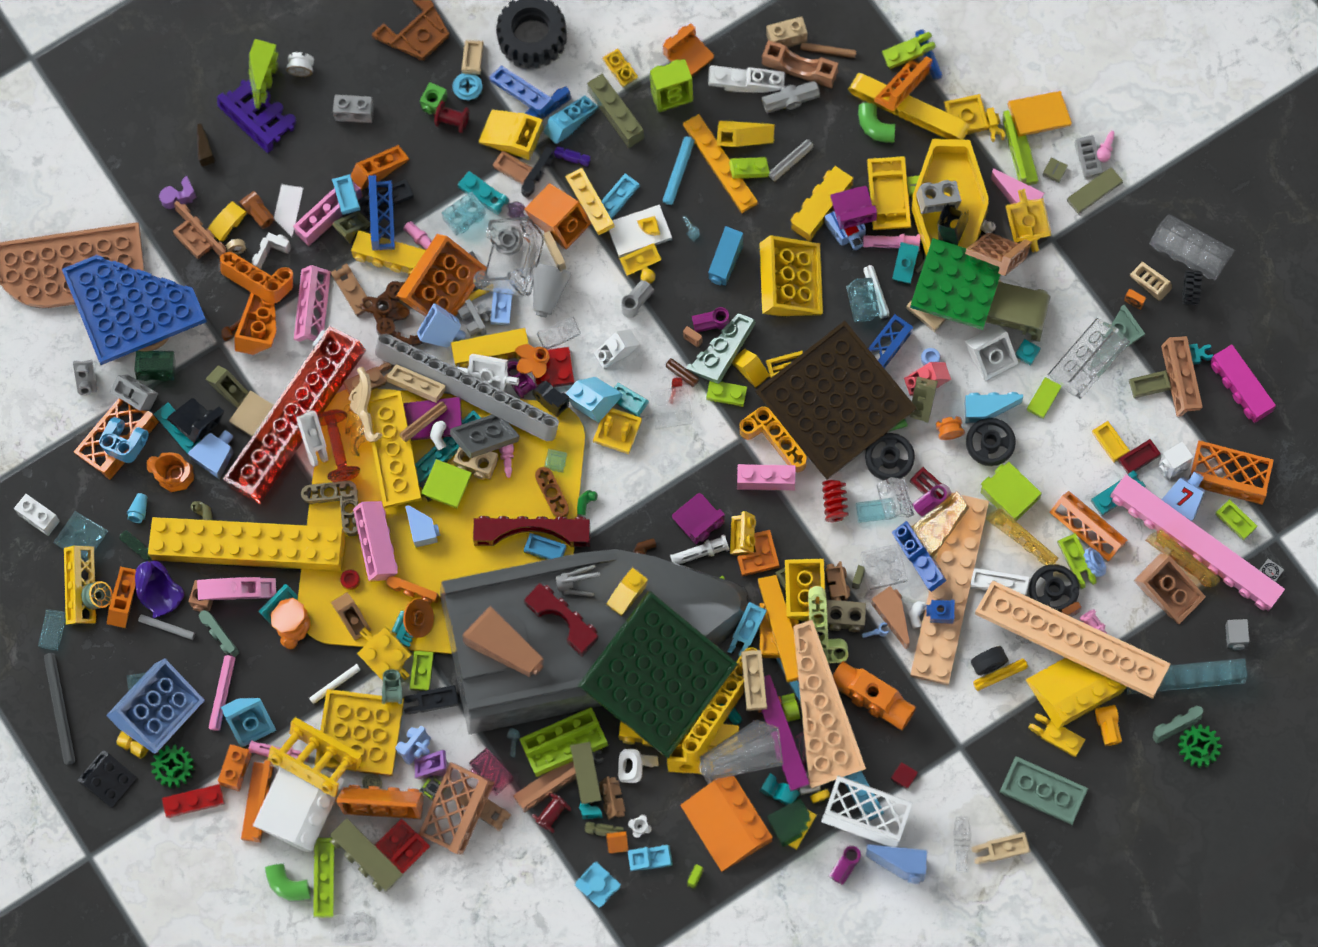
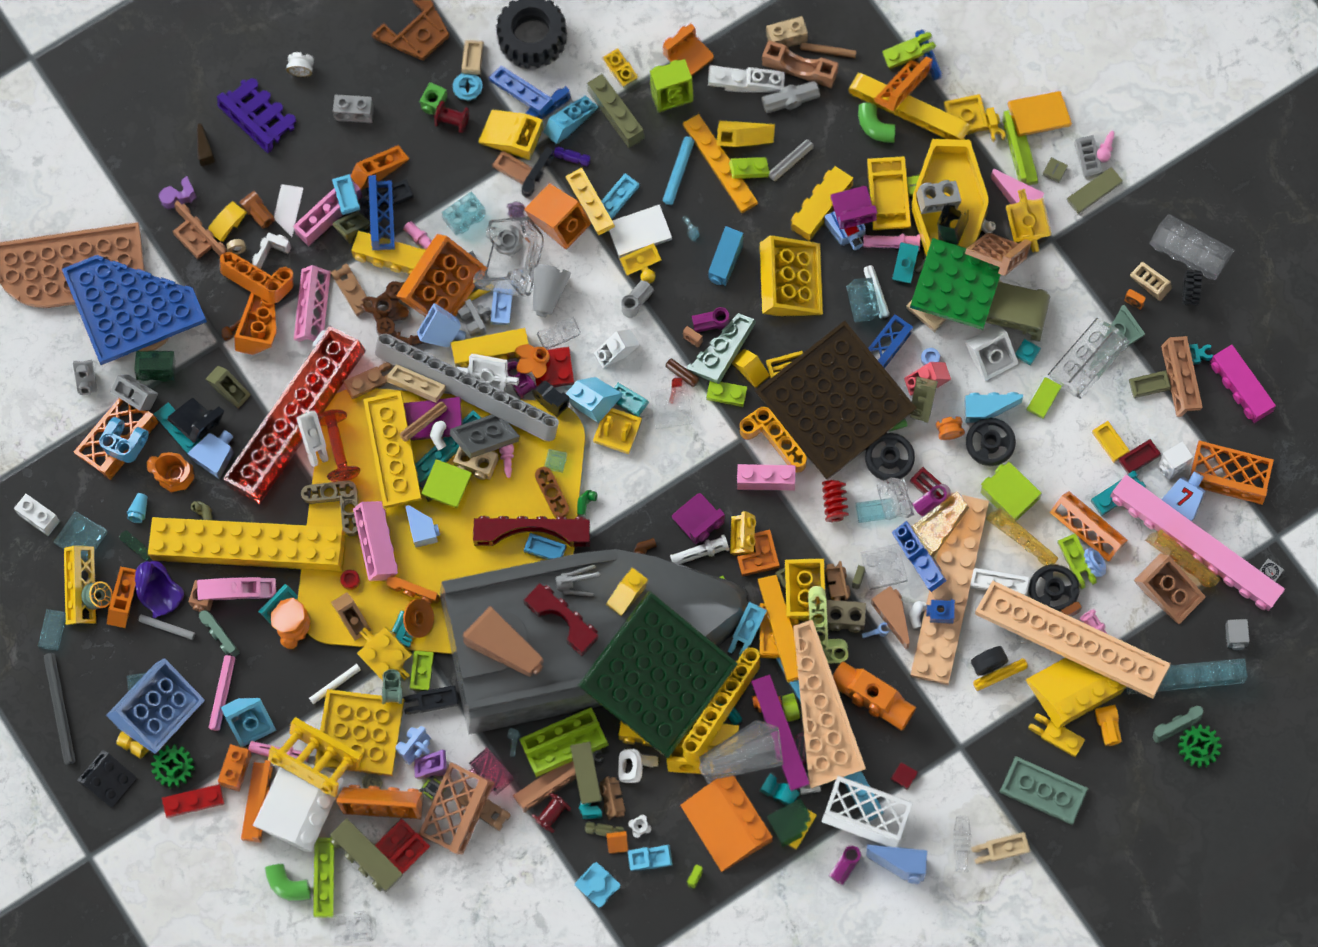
tan tile [229,390,282,442] -> none
lime slope [249,39,279,109] -> none
tan piece [342,367,382,456] -> none
teal plate [458,171,510,215] -> none
tan tile [543,230,566,271] -> none
yellow tile [637,216,660,236] -> none
tan plate [741,650,767,711] -> none
yellow tile [810,789,831,803] -> none
lime plate [1215,499,1257,541] -> none

